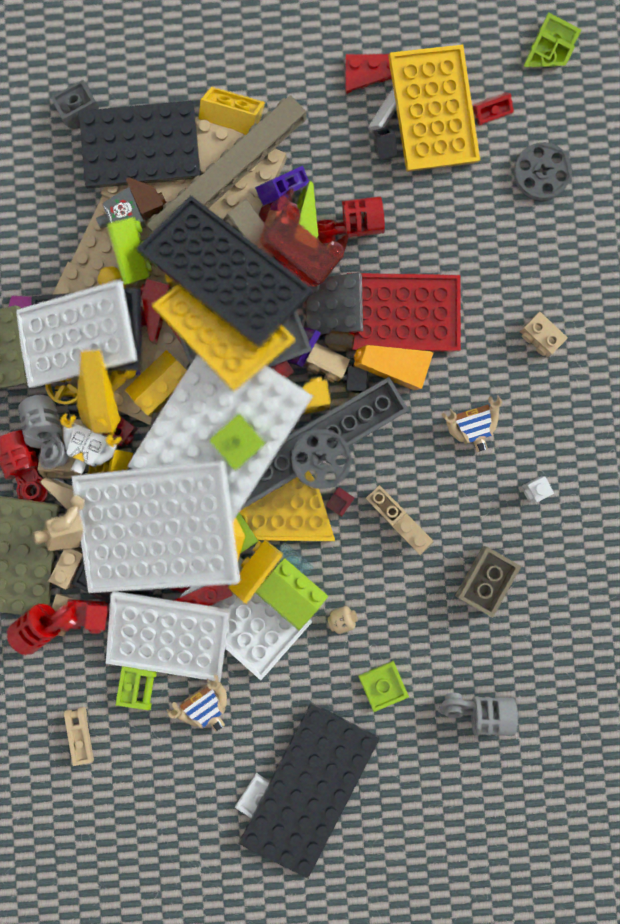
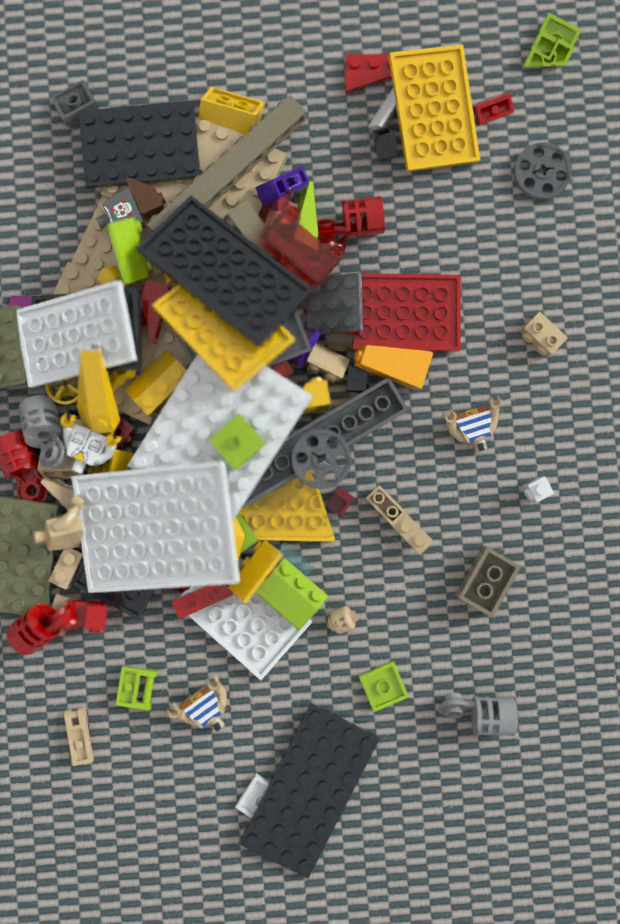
white plate [106,591,230,682] -> none

